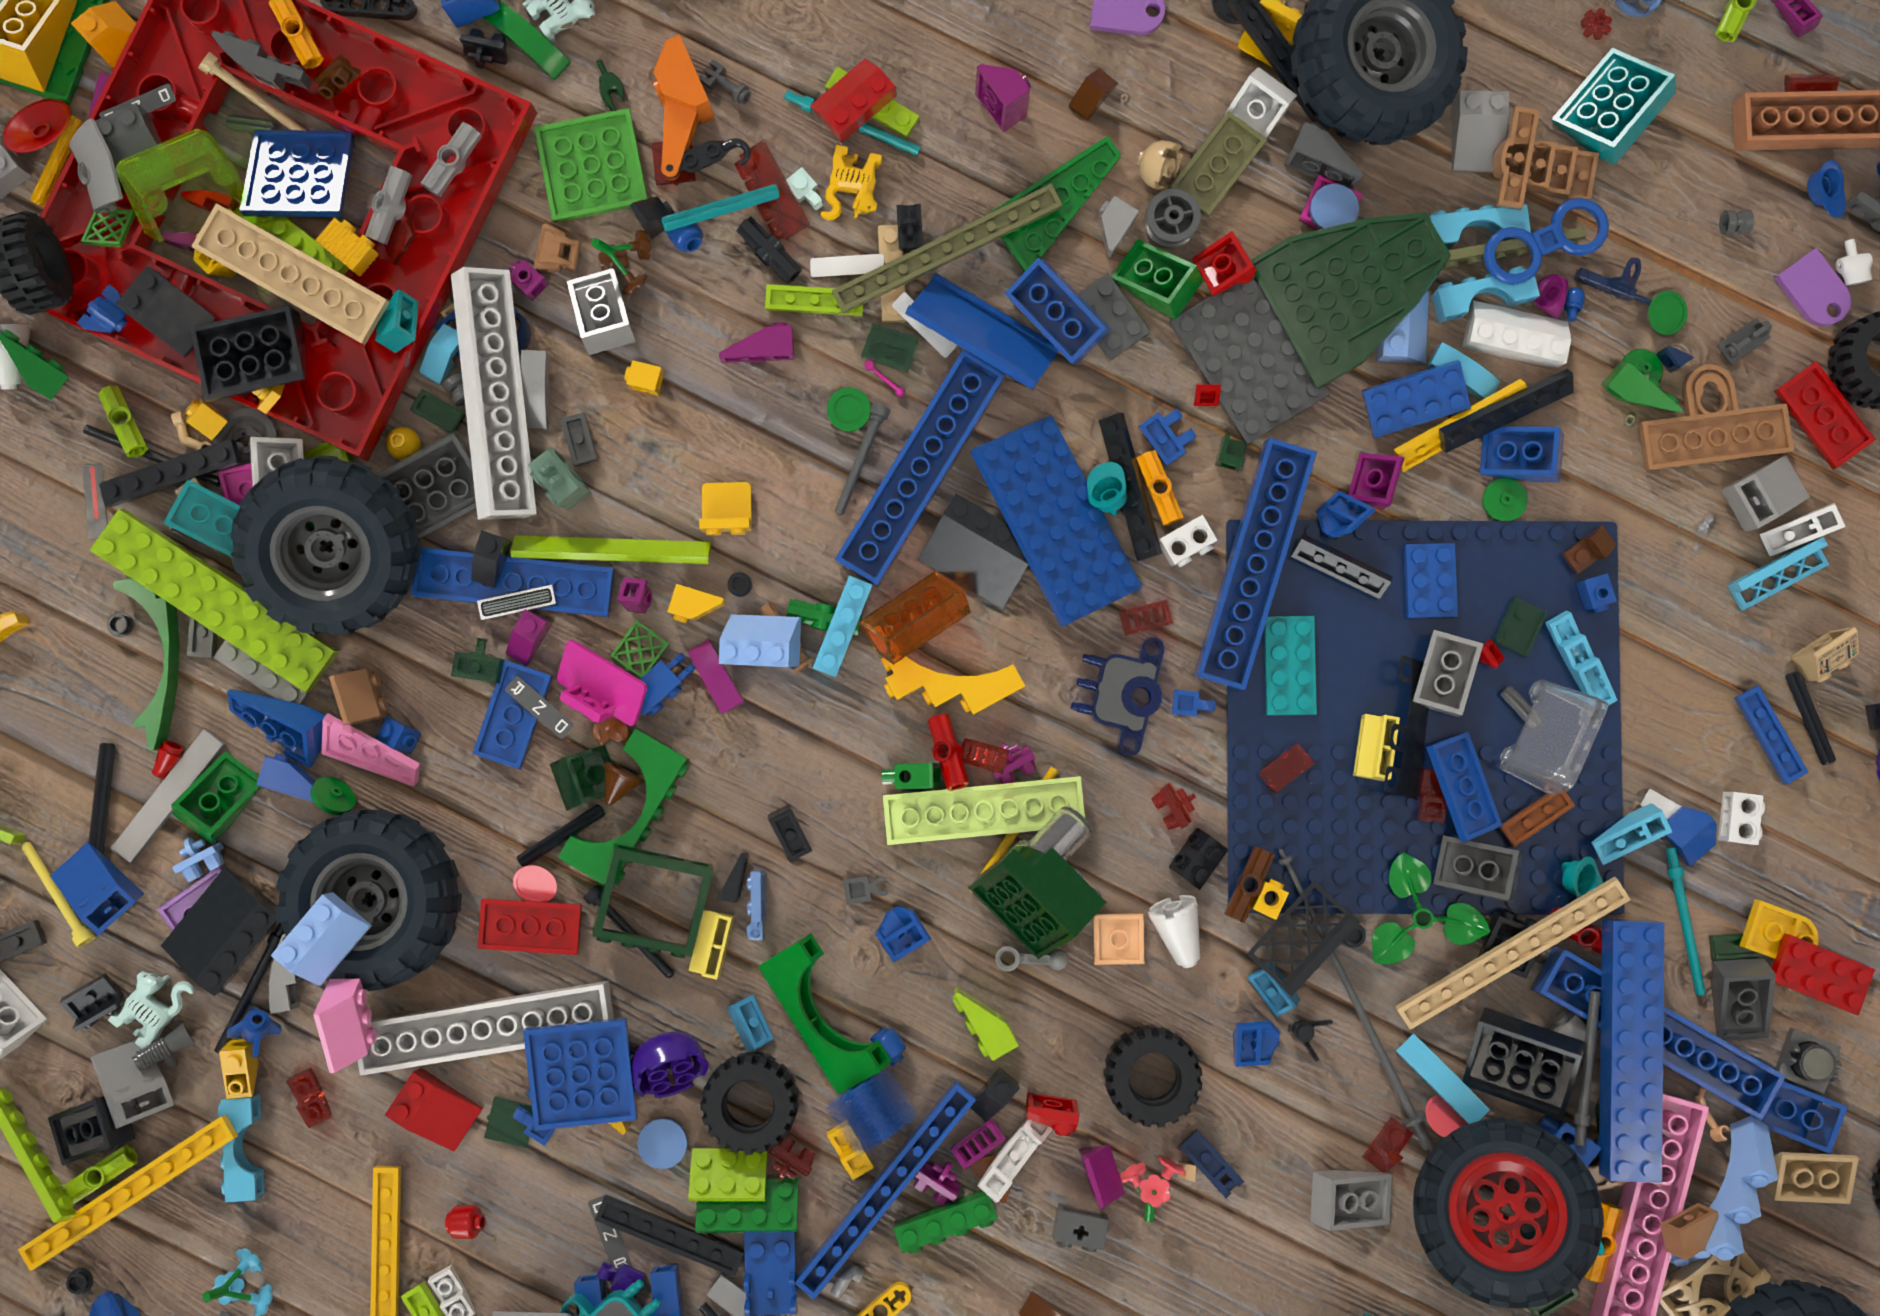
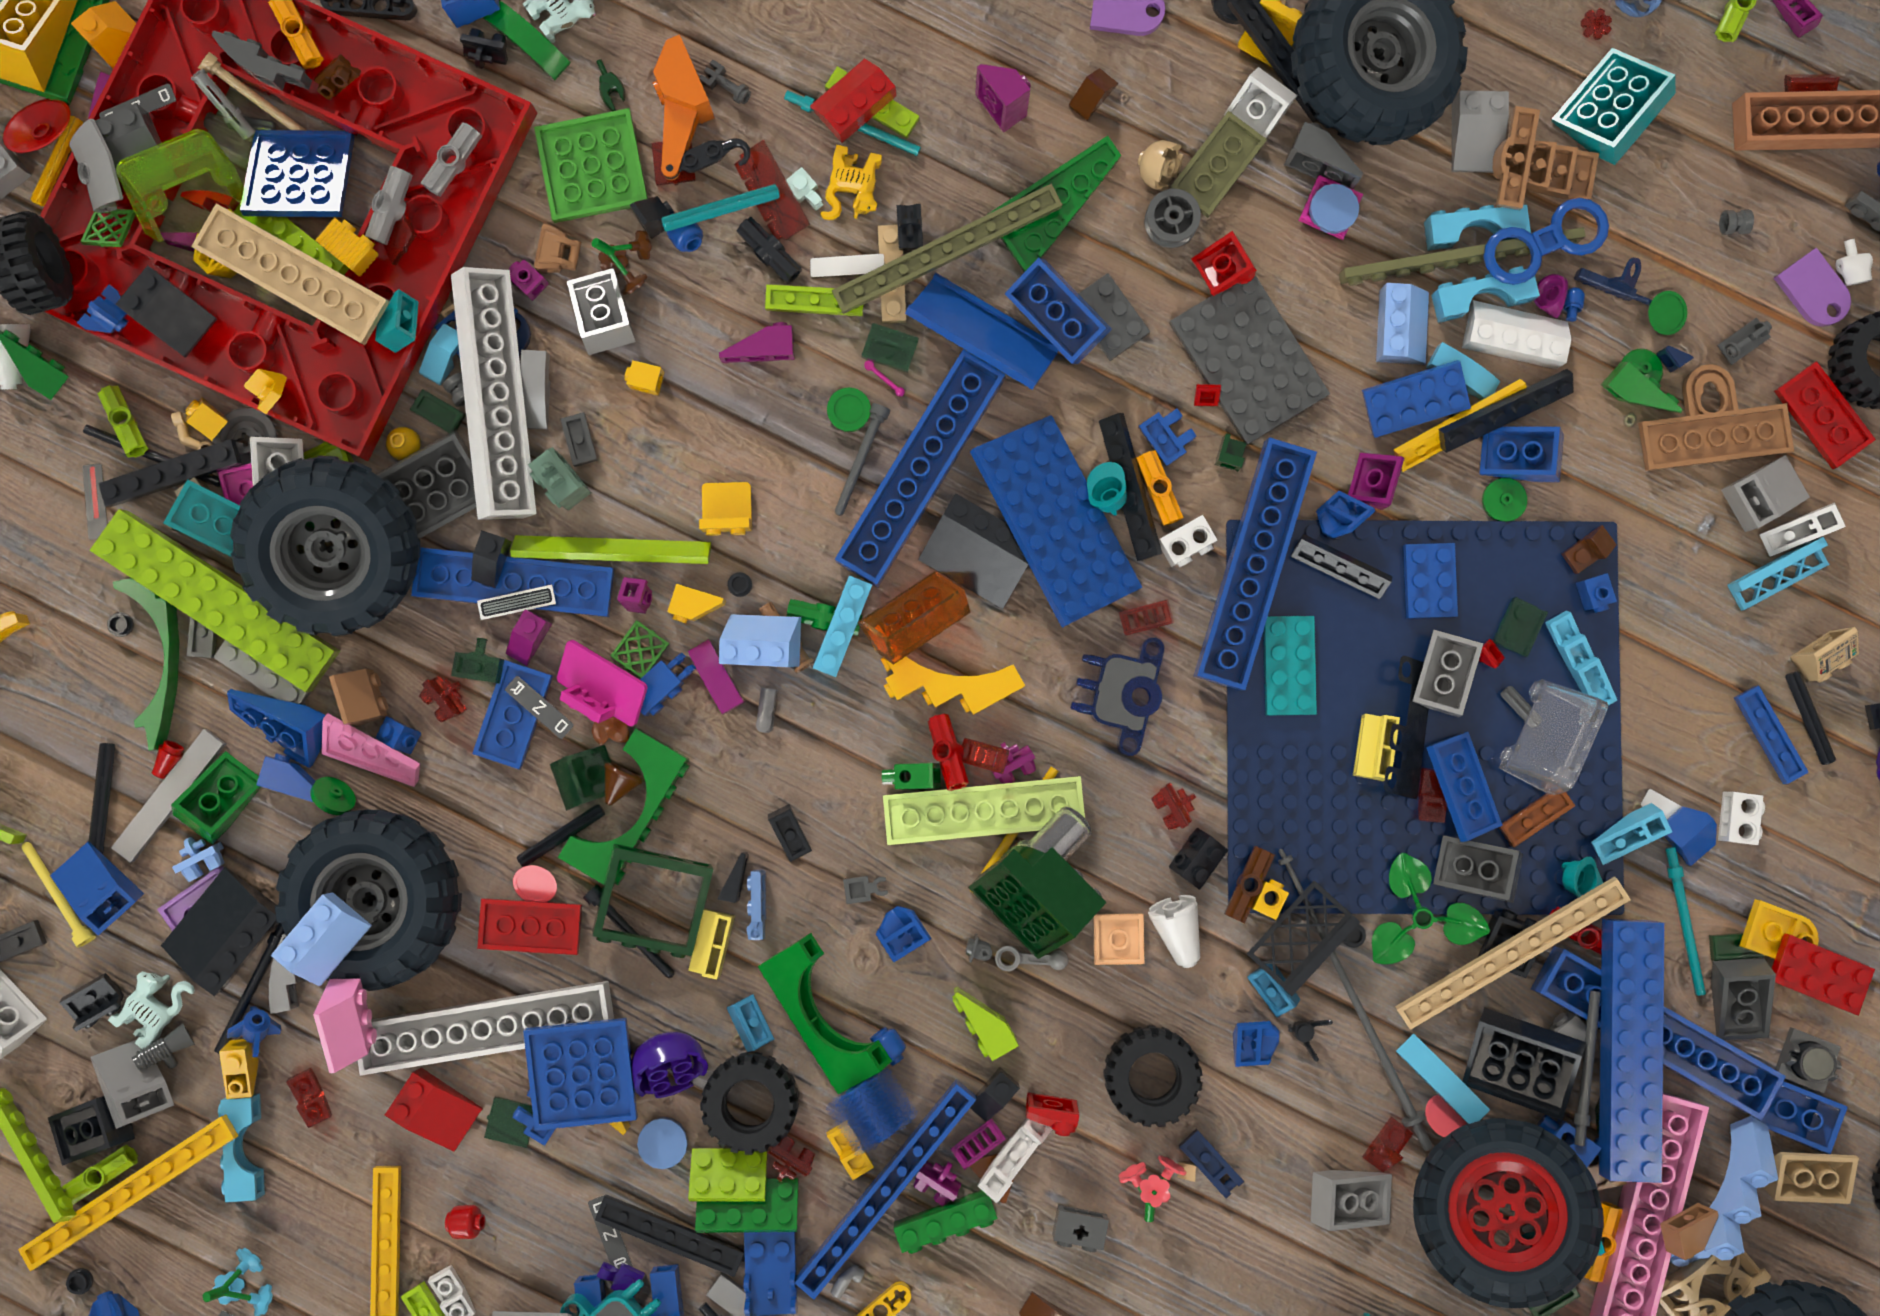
black slope [190,305,306,402] -> none
white sticker [892,292,957,358] -> none
magenta slope [1078,1145,1125,1209] -> none
light grey slope [1099,196,1139,258] -> none
green slope [1111,239,1203,320] -> none
blue plate [1171,689,1216,717] -> none
dark green piece [1251,212,1451,389] -> none
clear red slope [1258,743,1315,793] -> none
light nougat piece [1695,1087,1730,1142] -> none
blue piece [1807,160,1846,218] -> none
none -> light grey pin [191,69,255,140]
none -> clear red hips [419,676,467,722]
none -> flat silver bar [756,688,778,733]
none -> dark grey hinge [965,933,992,963]

